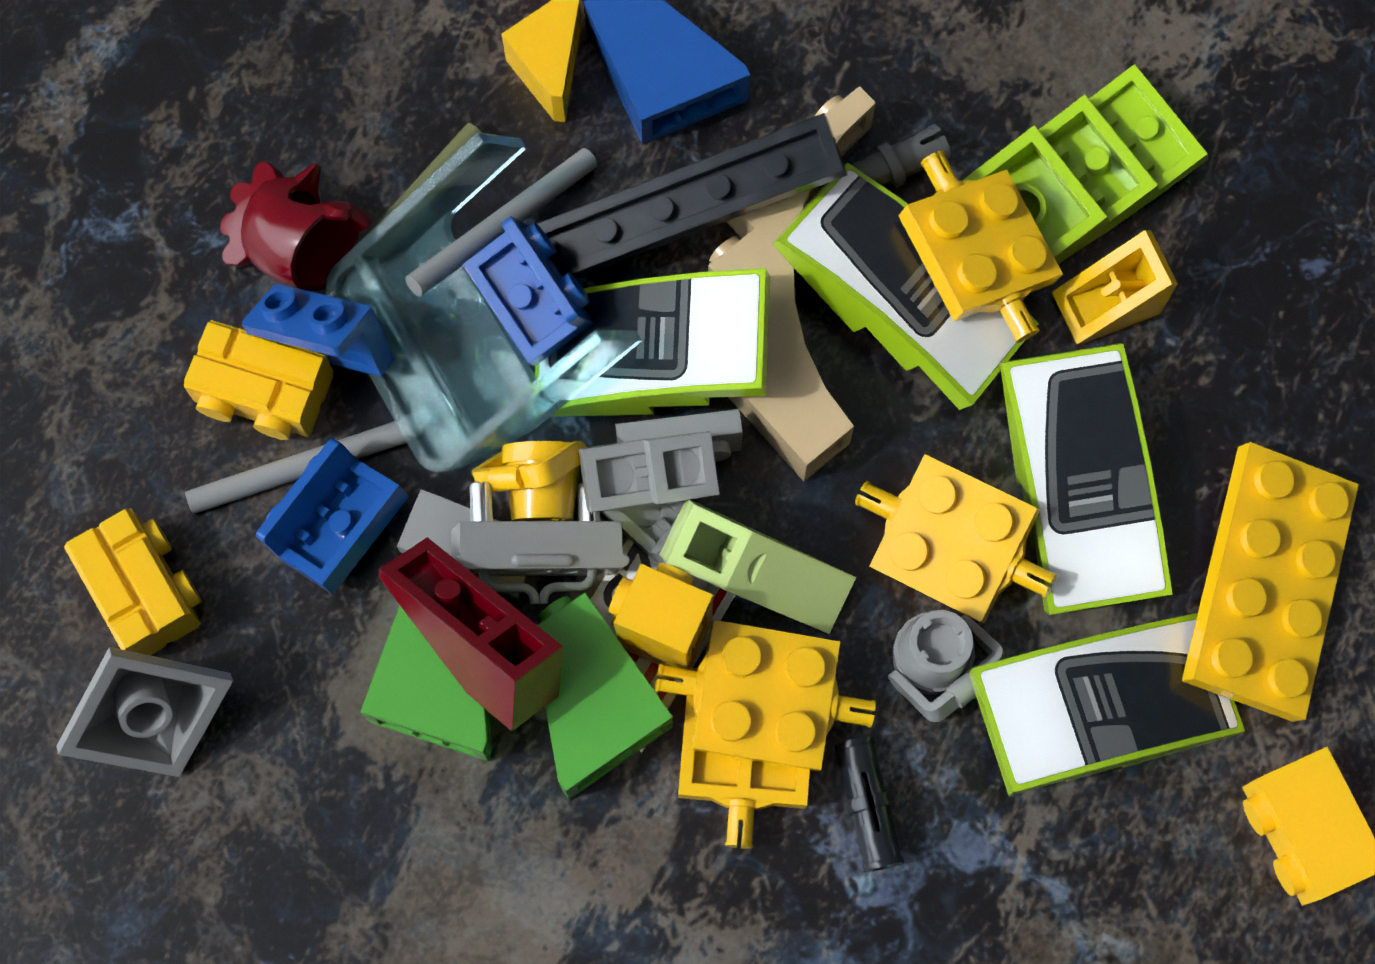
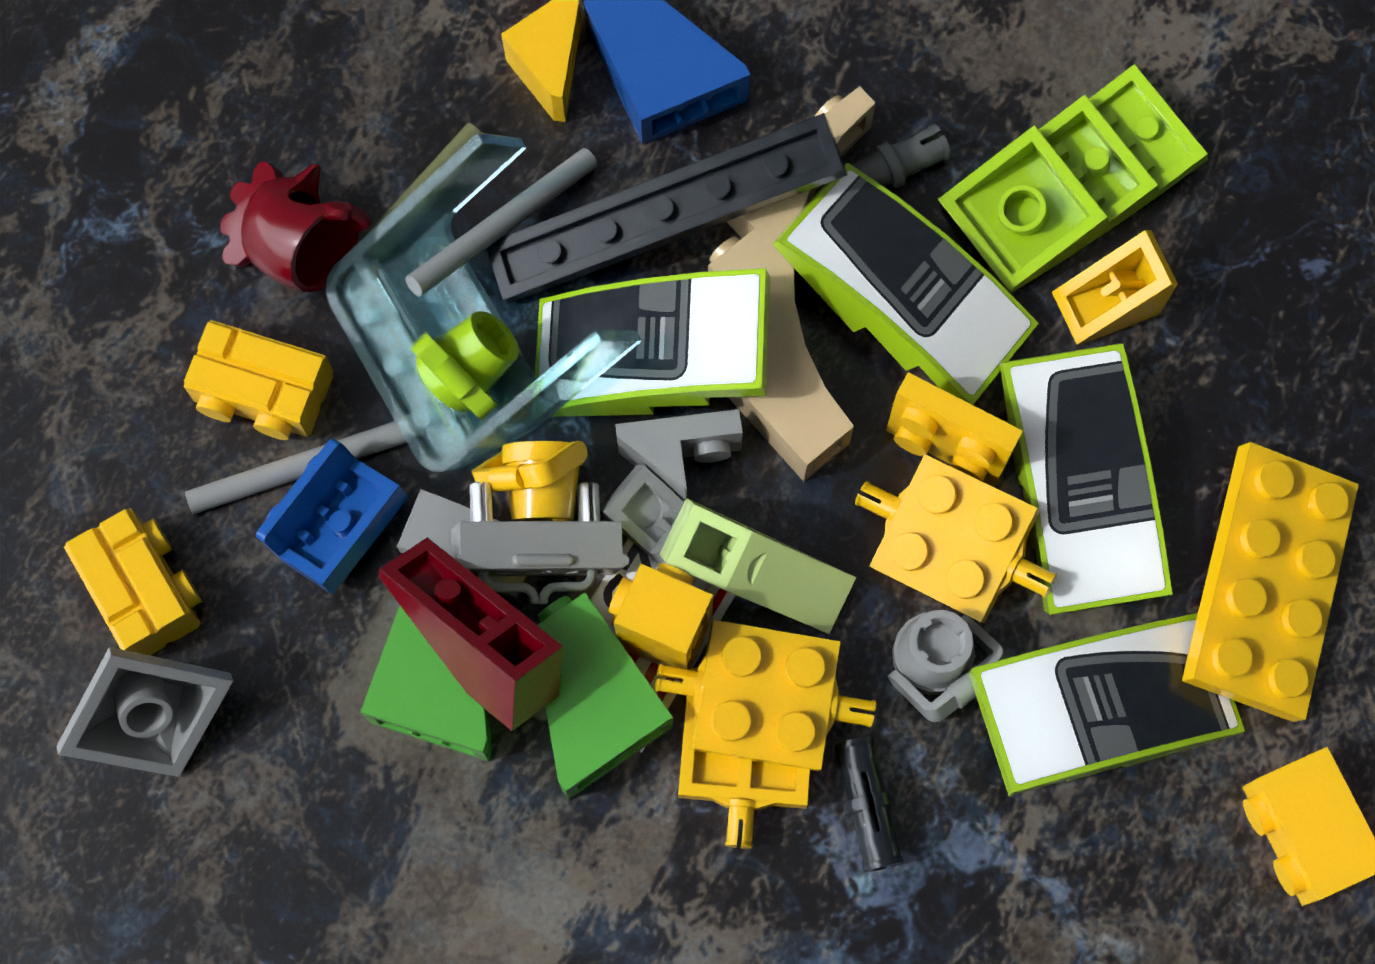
blue bracket [242,283,395,377] -> none
bracket [462,216,594,366] -> none
light grey slope [578,431,720,512] -> none
yellow plate [898,150,1063,343] -> none
none -> lime piece [410,311,519,421]
none -> yellow plate [886,372,1023,487]

